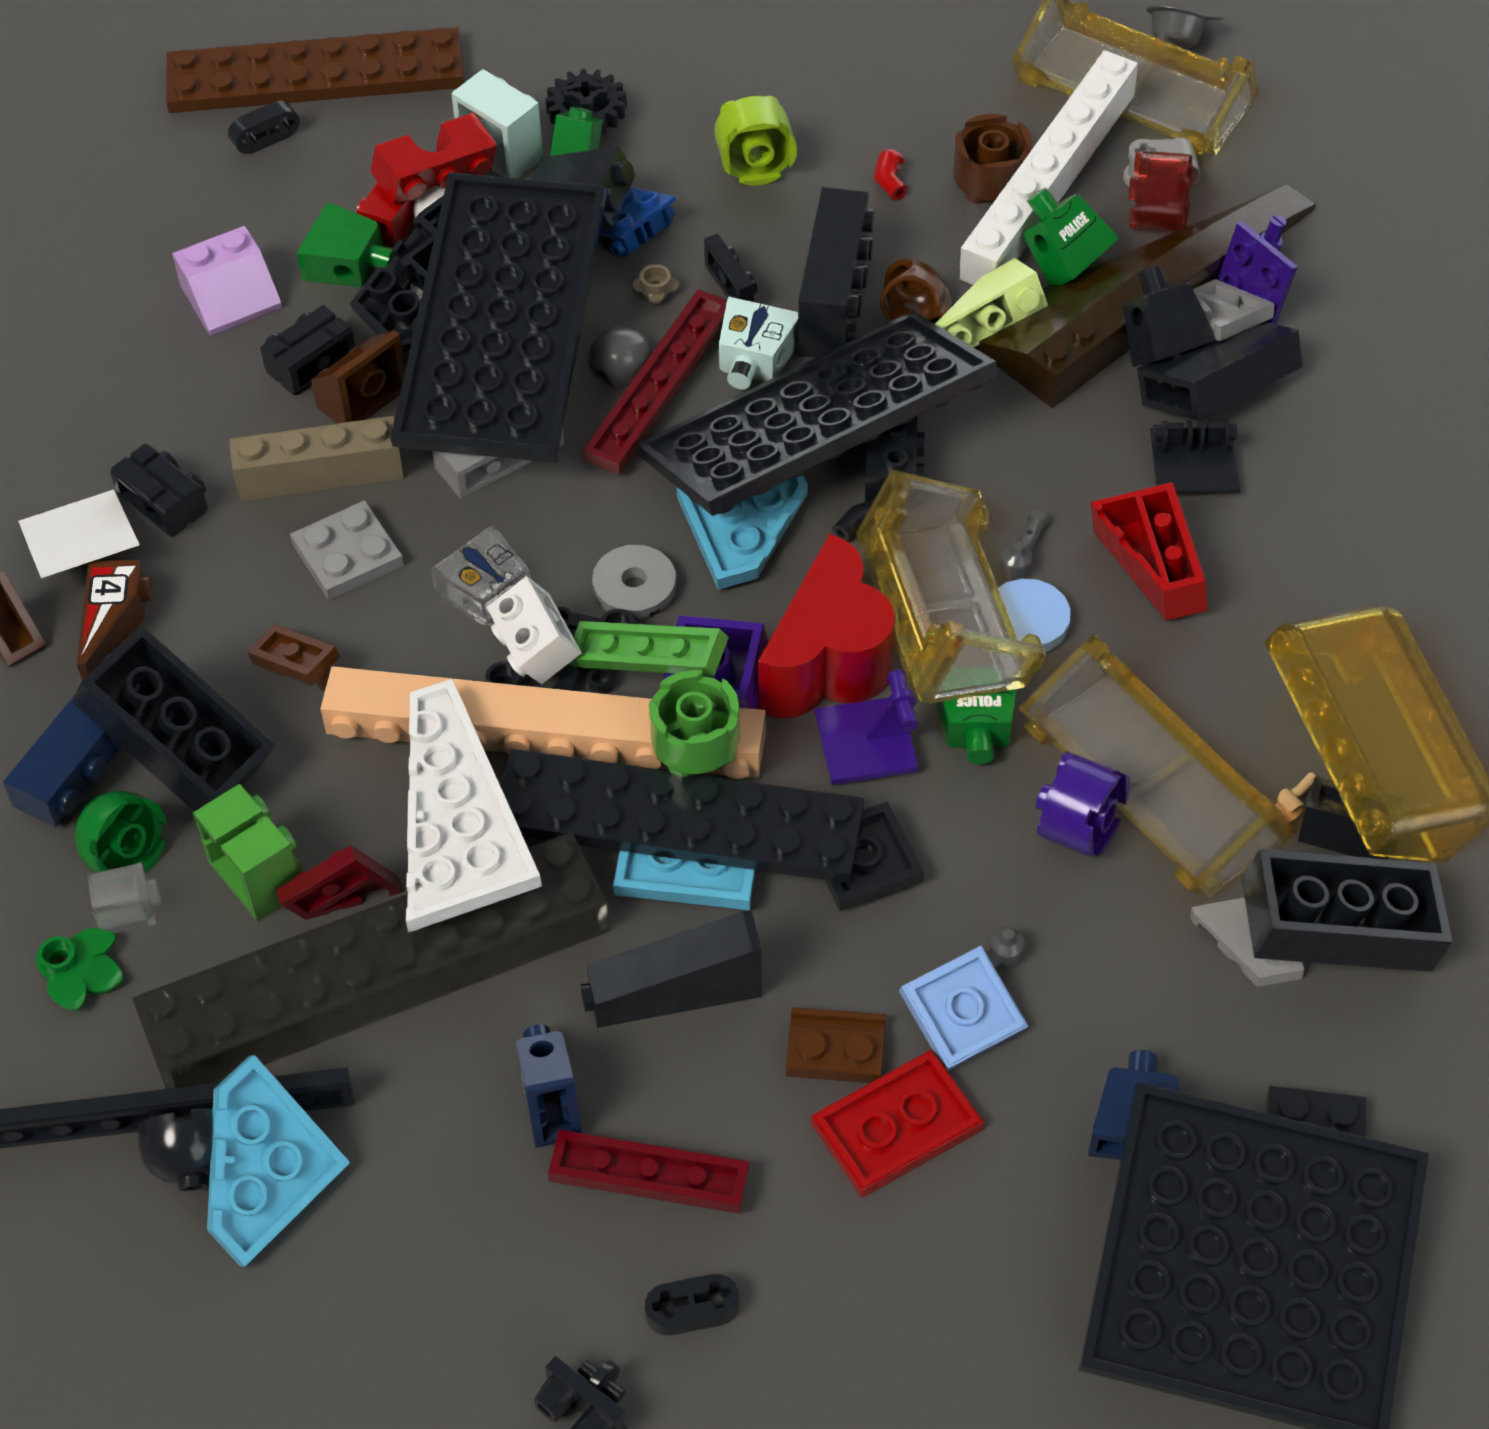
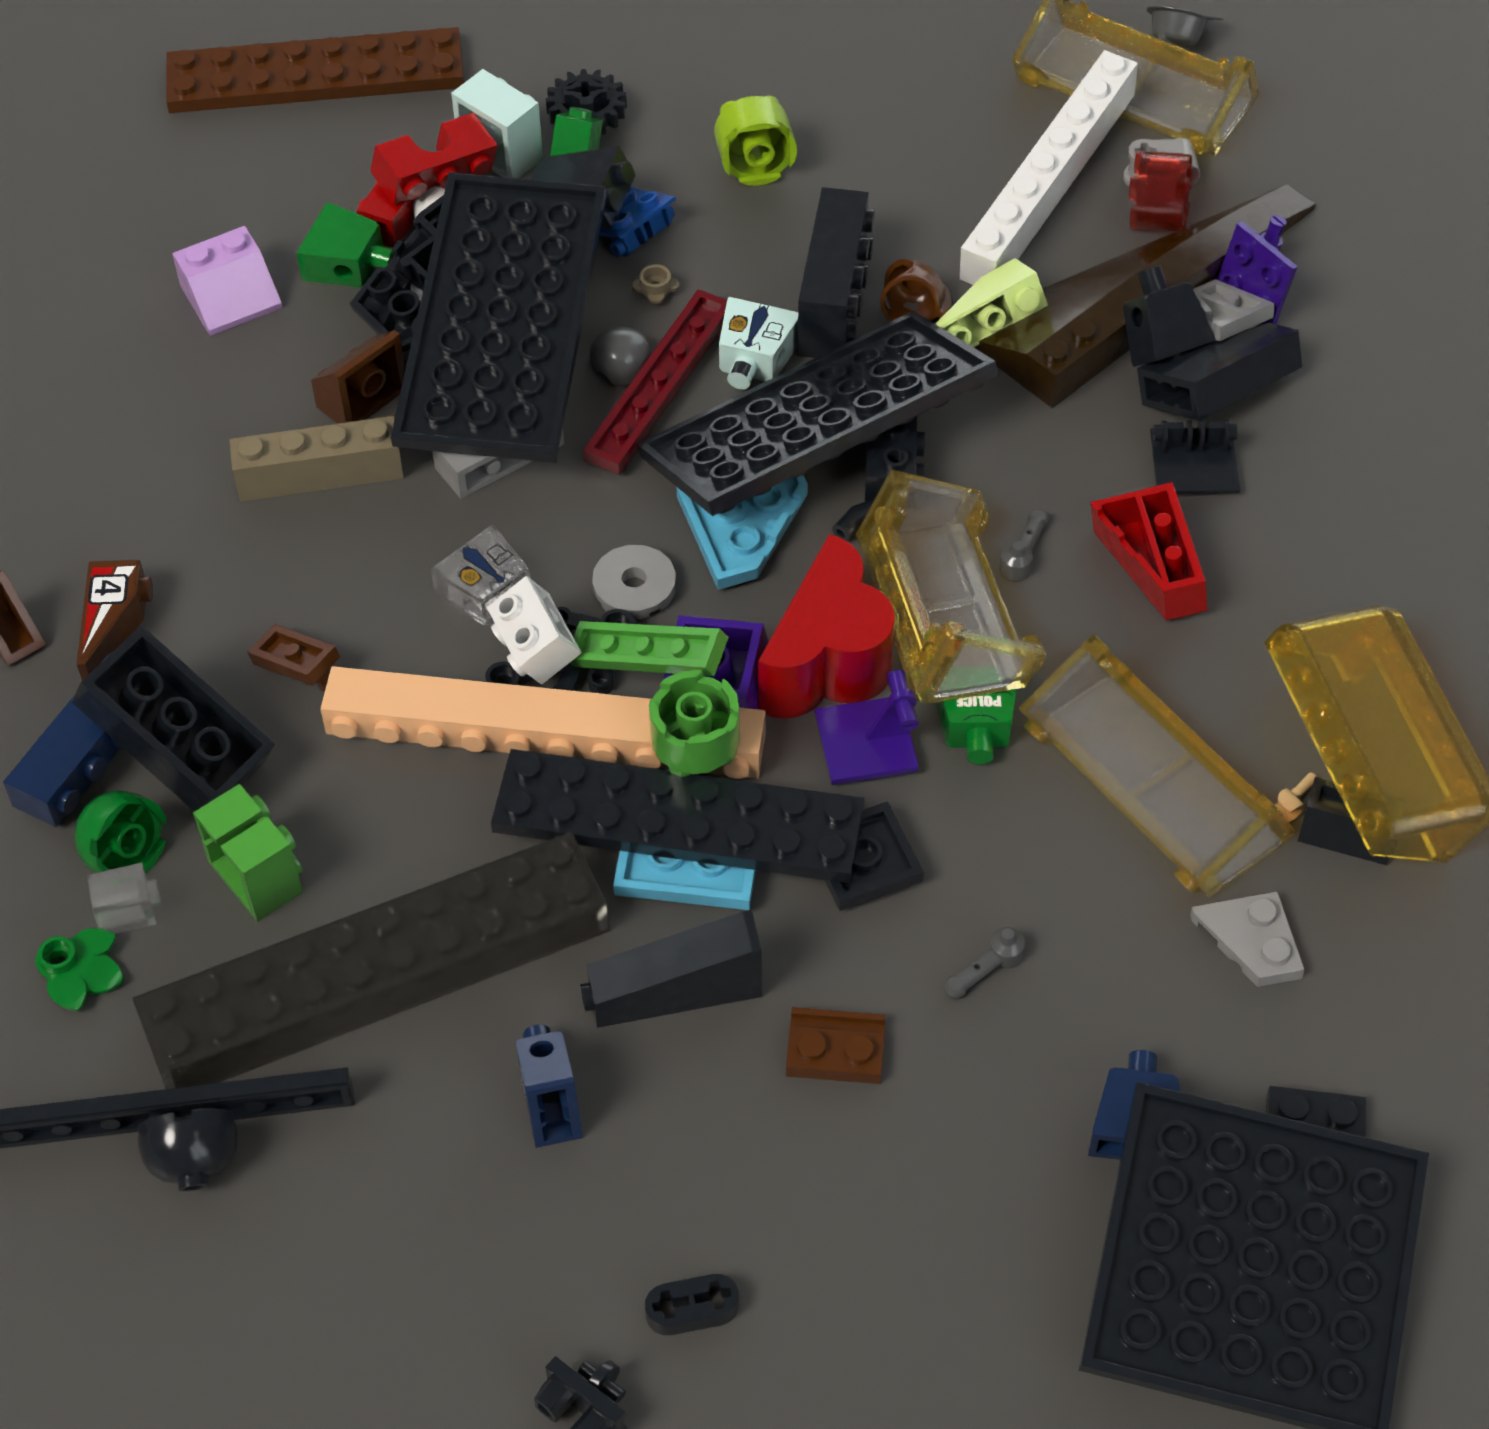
white sticker [18,489,140,578] -> none
black brick [110,443,208,537] -> none
medium azure plate [207,1055,350,1267] -> none
black beam [228,101,300,154] -> none
black brick [260,304,355,395] -> none
dark red wing [276,845,403,920] -> none
light grey plate [290,500,404,600] -> none
white wing [406,679,542,933] -> none
dark red plate [548,1130,750,1214] -> none
black plate [704,233,758,302] -> none
red tile [810,1049,984,1198] -> none
red arm [874,149,907,201] -> none
light blue tile [899,946,1029,1071] -> none
reddish brown brick [953,114,1032,204] -> none
light blue tile [985,579,1071,655] -> none
green torso [1024,187,1119,286] -> none
dark purple brick [1036,751,1130,858] -> none
black brick [1242,849,1453,972] -> none

